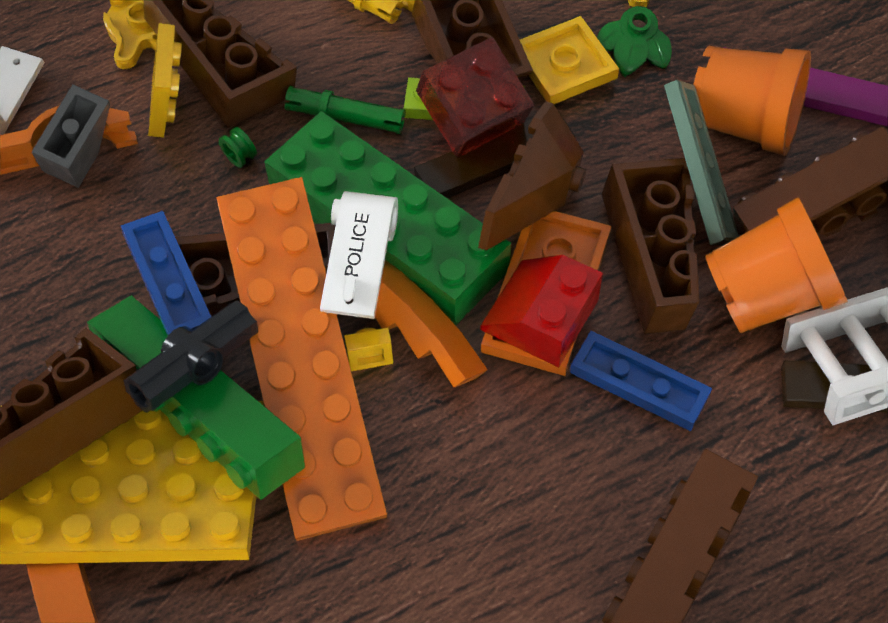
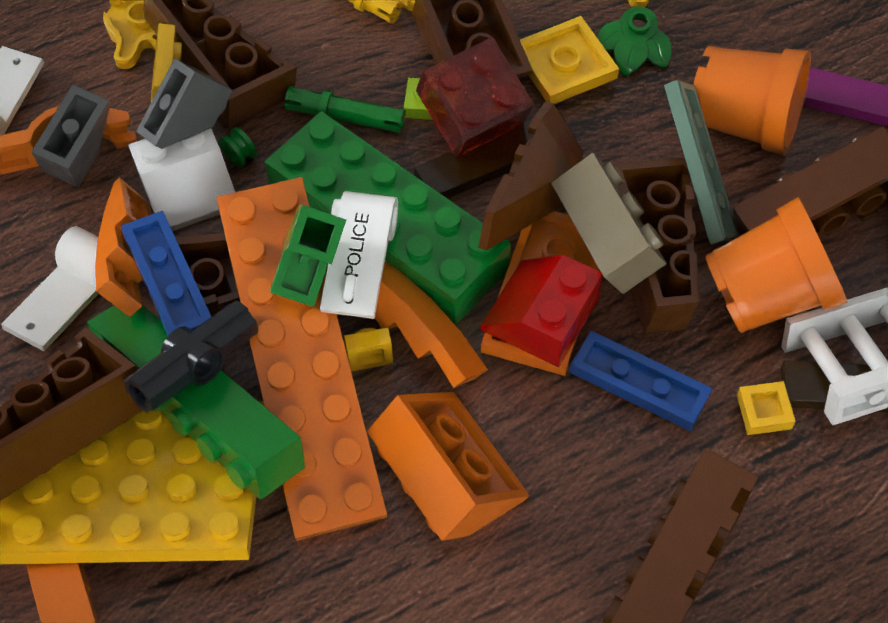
none -> white door [1,226,99,351]
none -> orange slope [95,177,152,317]
none -> white slope [128,128,235,231]
none -> dark grey slope [136,58,233,149]
none -> green brick [269,204,346,307]
none -> orange slope [366,392,530,541]
none -> dark tan brick [551,153,667,294]
none -> yellow plate [736,381,796,435]

